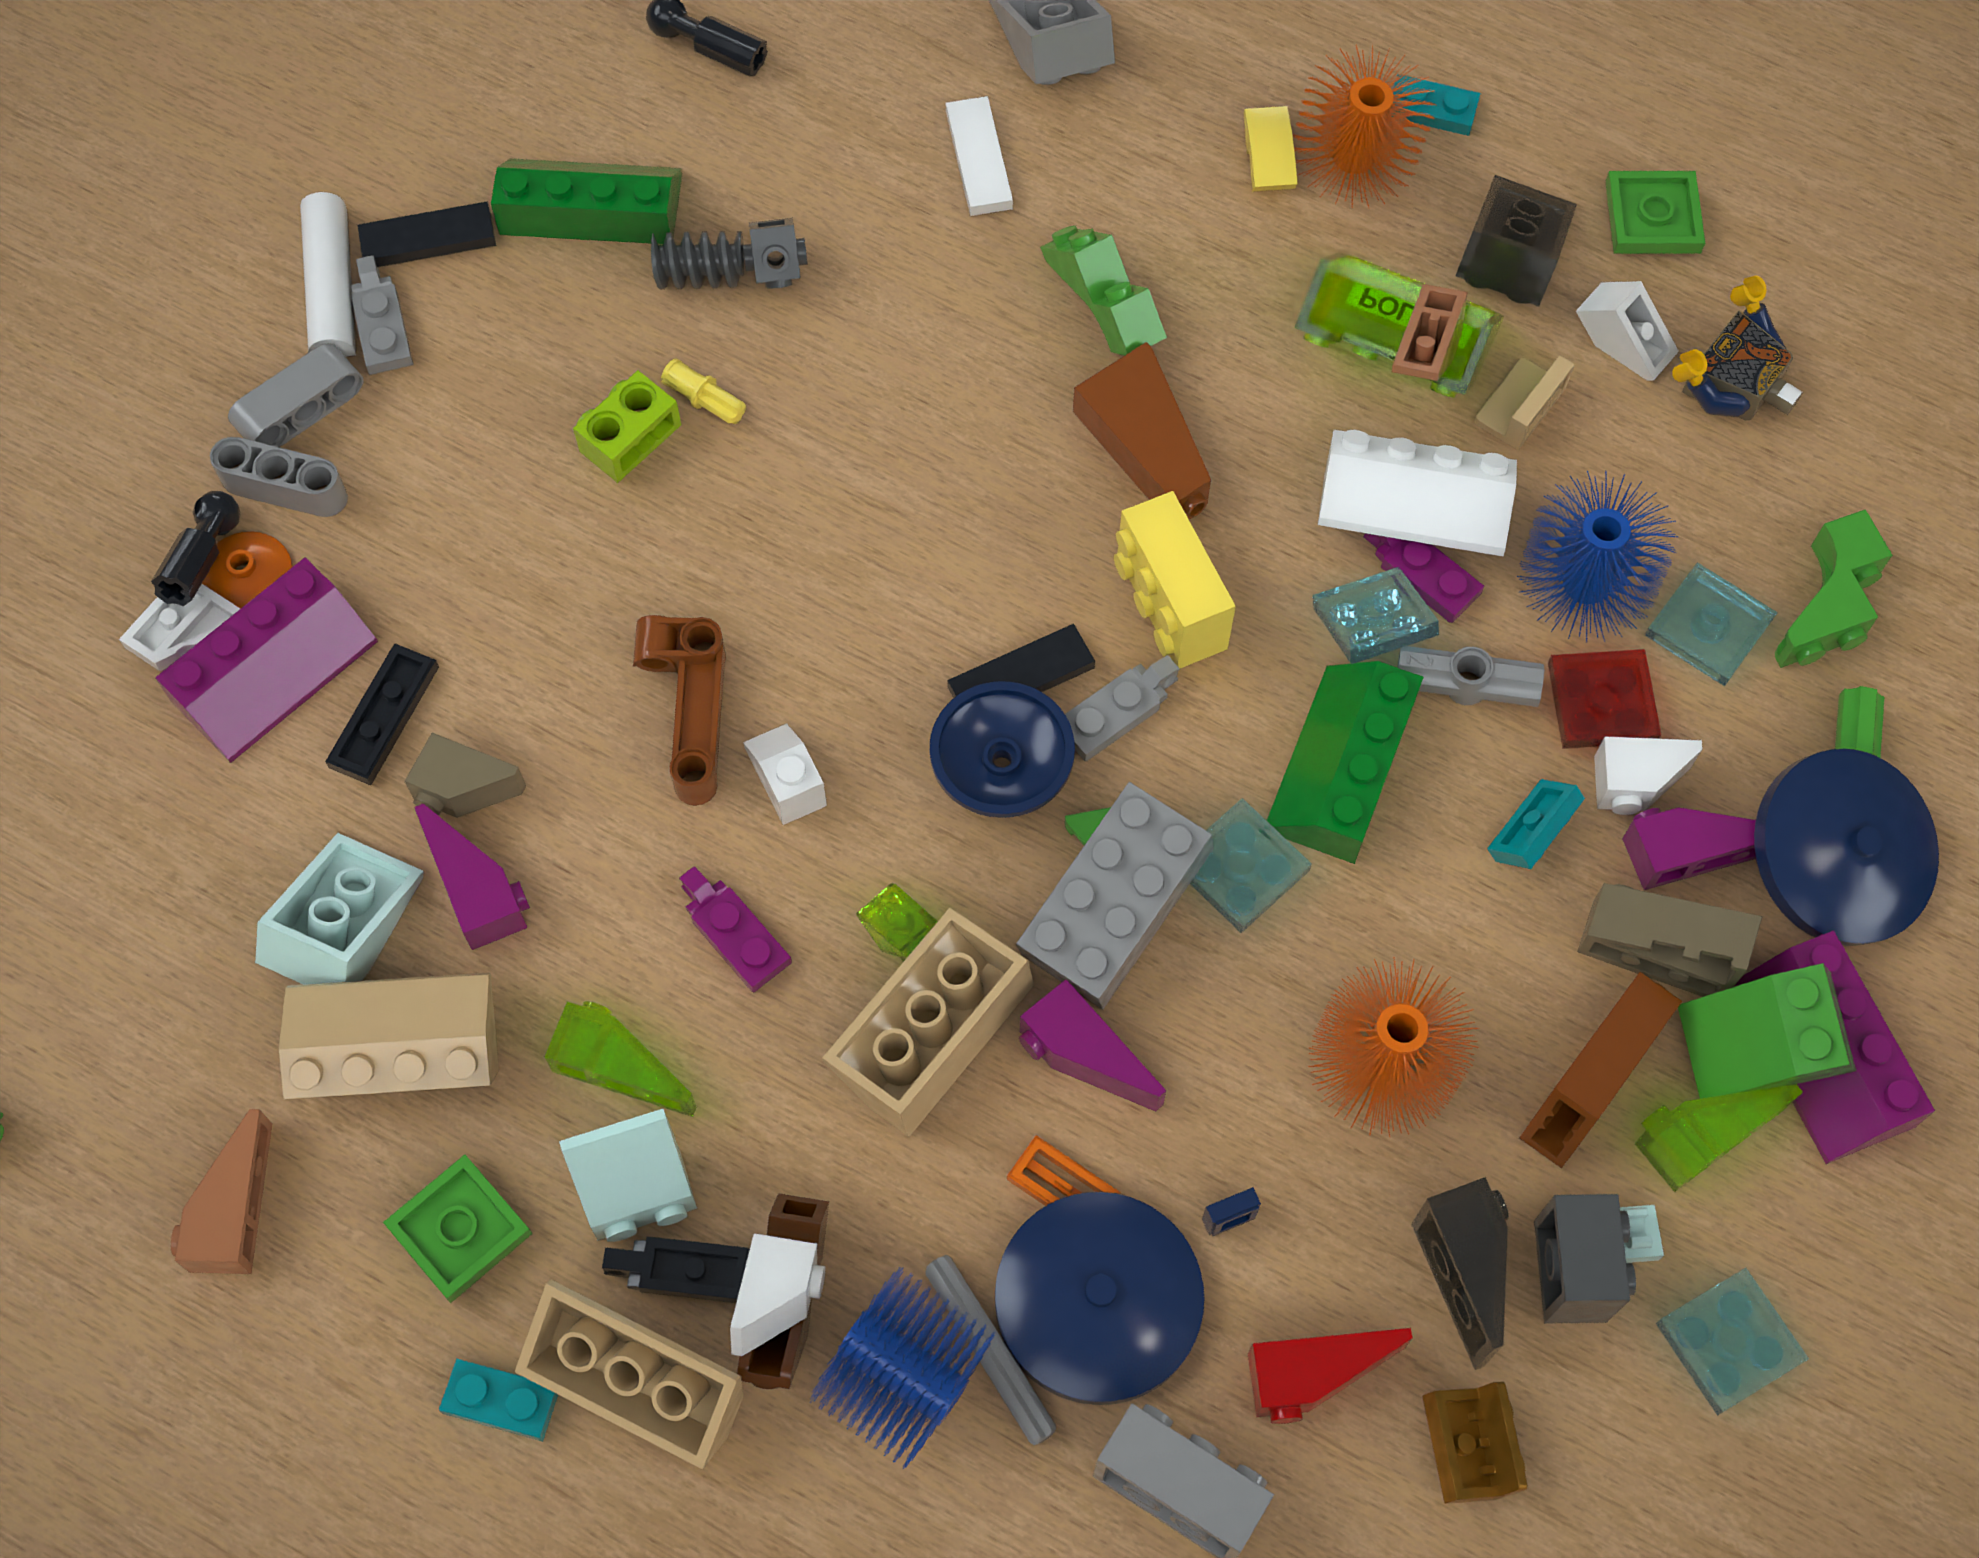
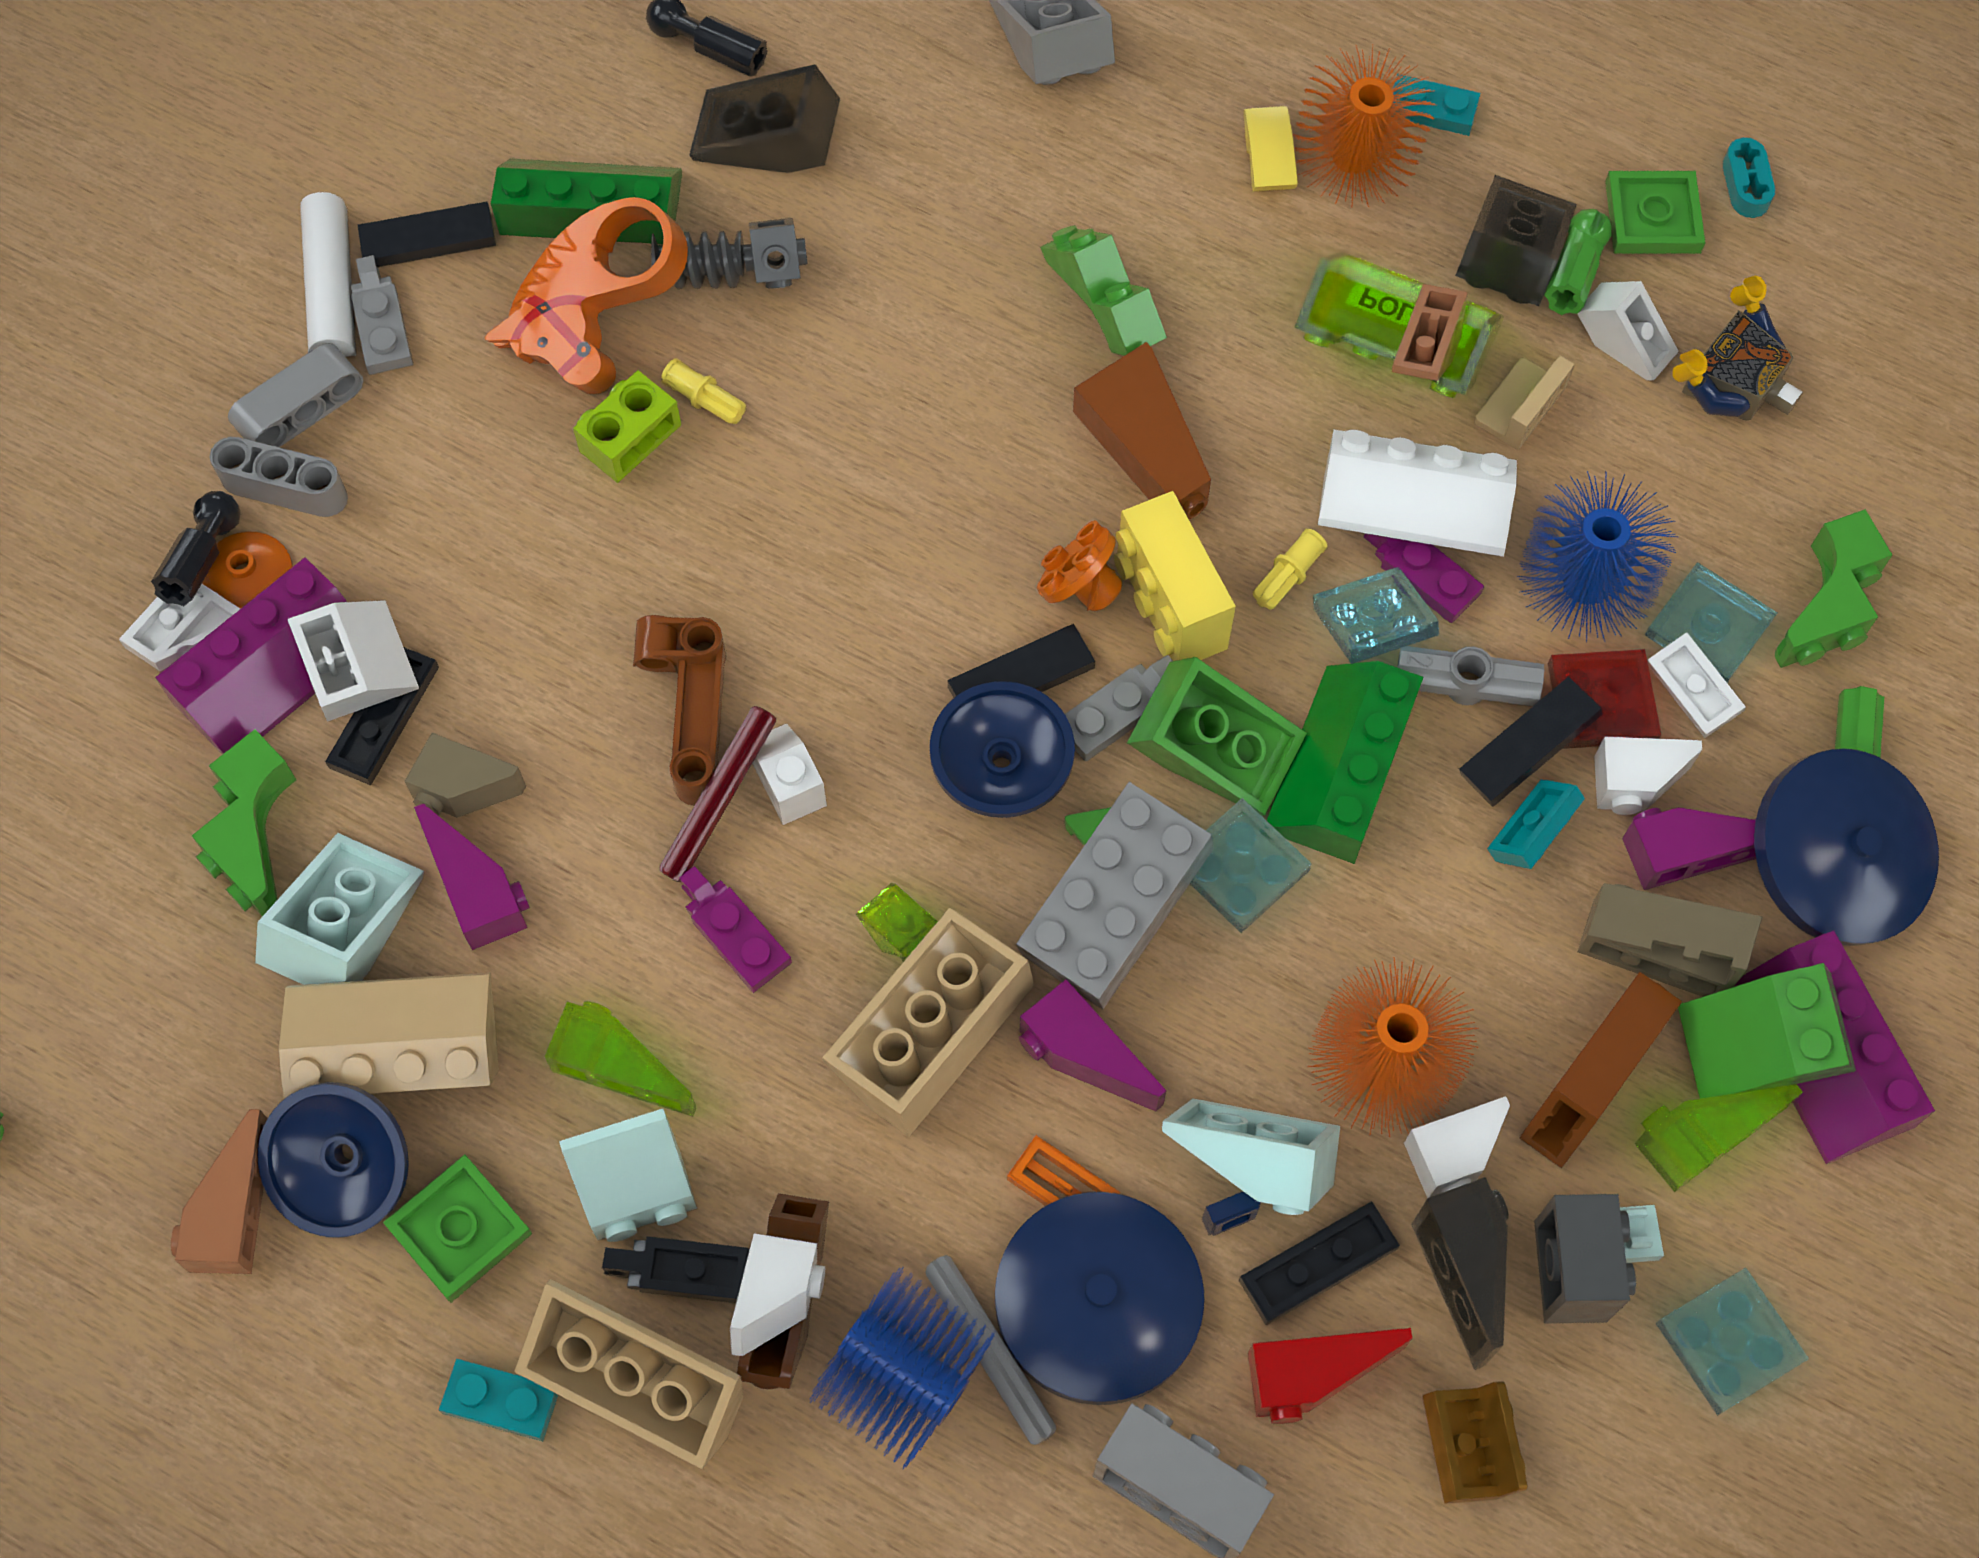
white tile [946,96,1013,216] -> none
none -> bright green arch [192,729,296,916]
none -> dark blue dish [258,1082,409,1238]
none -> white slope [287,600,419,722]
none -> orange animal [485,197,688,394]
none -> dark red axle [659,706,776,882]
none -> clear smoke slope [689,64,840,173]
none -> orange plate [1037,520,1122,611]
none -> bright green slope [1127,657,1307,815]
none -> light aqua slope [1162,1099,1340,1215]
none -> black tile [1239,1201,1400,1325]
none -> light yellow axle [1253,529,1328,610]
none -> white slope [1404,1096,1510,1201]
none -> black tile [1459,676,1603,807]
none -> bright green piece [1545,208,1612,315]
none -> white plate [1647,632,1746,738]
none -> teal beam [1723,137,1775,218]

